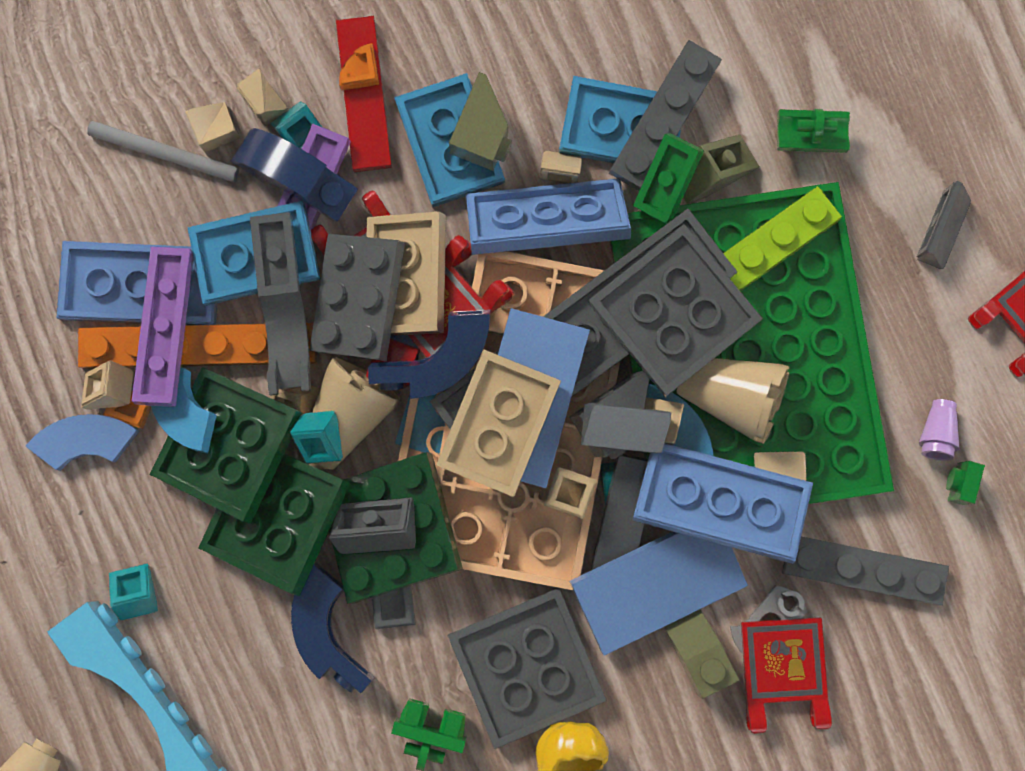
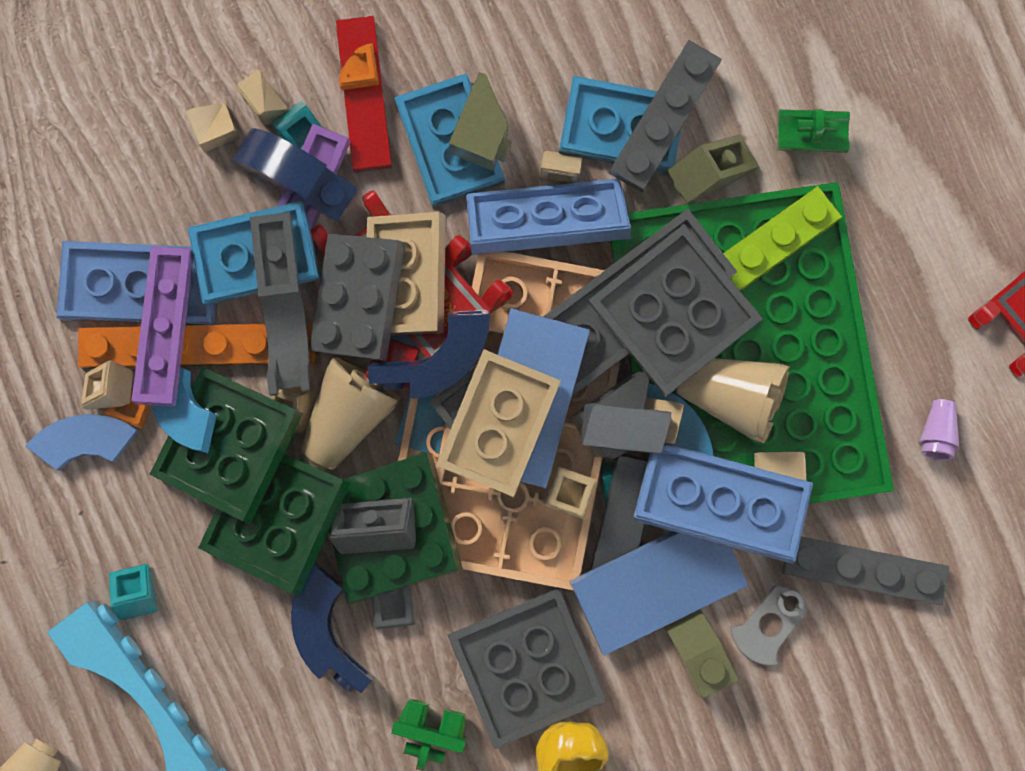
light grey bar [87,121,239,182] -> none
teal slope [290,411,343,463] -> none
green plate [633,133,705,224] -> none
red flag [741,617,832,734] -> none
dark grey slope [916,181,971,269] -> none
green plate [946,460,985,505] -> none

